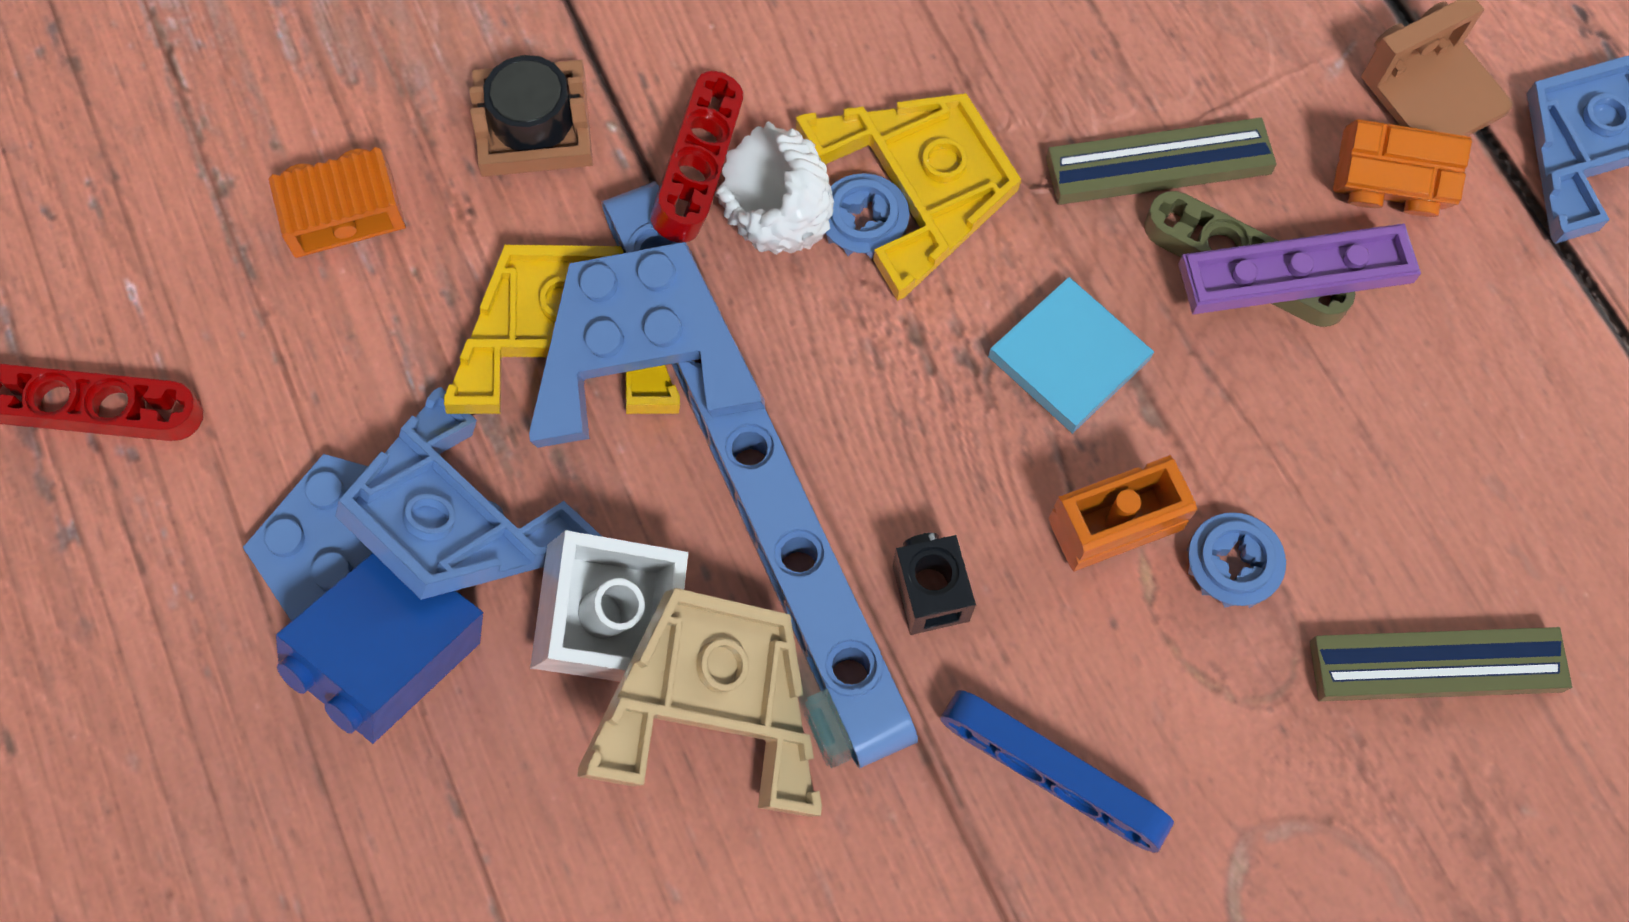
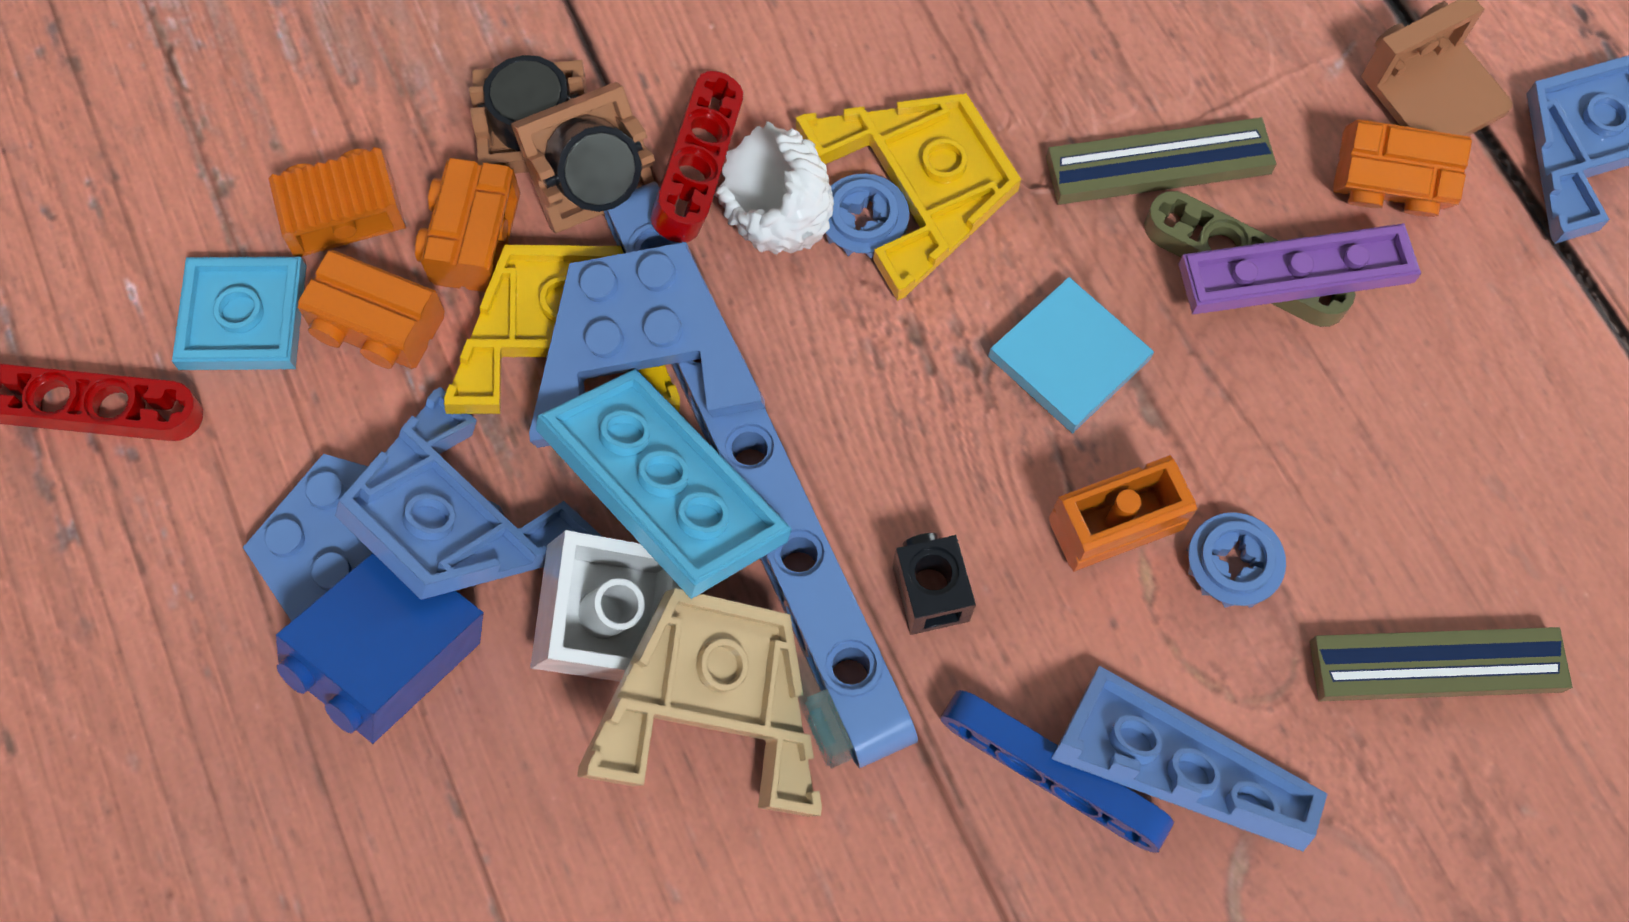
none -> medium azure tile [172,257,307,370]
none -> orange brick [297,250,445,369]
none -> orange brick [415,158,520,292]
none -> piece [511,82,655,233]
none -> medium azure tile [536,368,792,599]
none -> medium blue wing [1051,665,1328,851]

